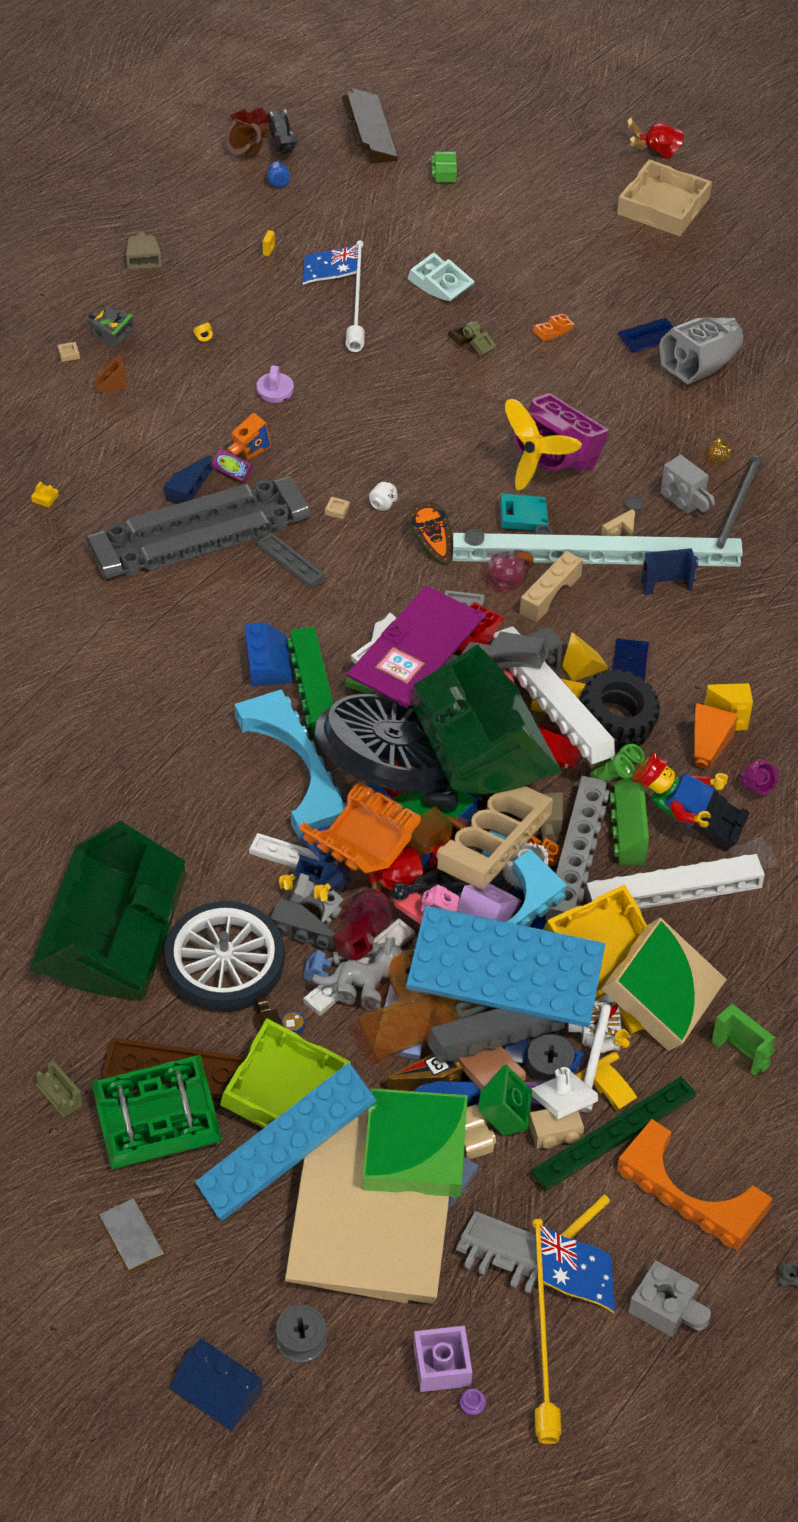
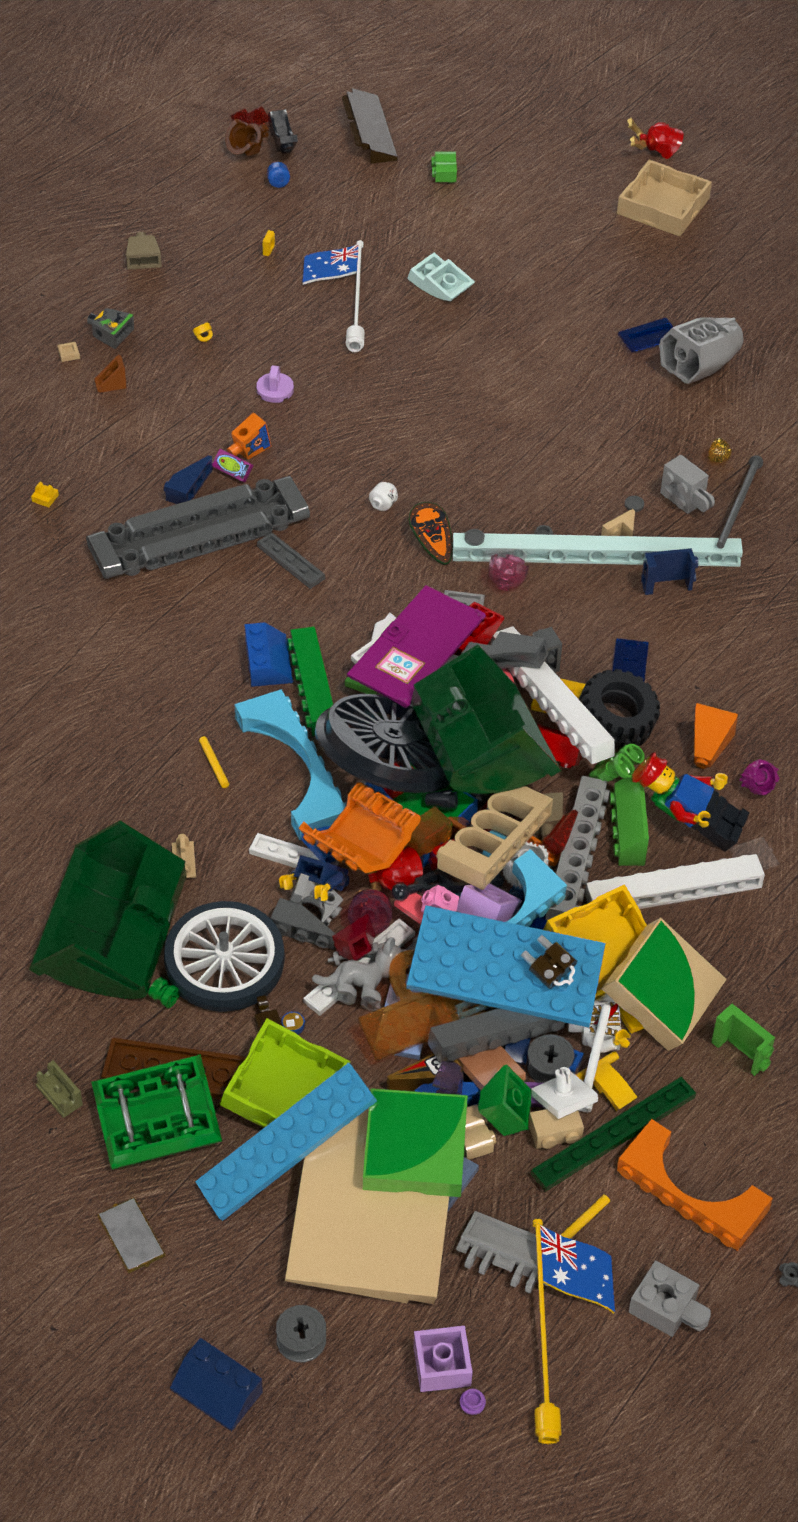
medium blue tile [302,950,331,981] -> none
tan tile [325,497,350,519] -> none
dark brown plate [448,325,482,346] -> none
olive plate [463,322,496,357] -> none
teal container [499,493,549,531] -> none
brick [505,393,610,491] -> none
dark orange tile [513,552,534,570] -> none
tan arch [520,551,583,623] -> none
orange slope [533,314,575,341] -> none
yellow slope [562,632,608,681] -> none
yellow slope [704,683,753,731] -> none
none -> green wheel [148,977,180,1008]
none -> tan hinge [172,834,196,878]
none -> yellow bar [199,736,229,788]
none -> clear purple window [432,1061,464,1095]
none -> dark brown piece [521,935,577,989]
none -> clear red slope [542,809,578,856]

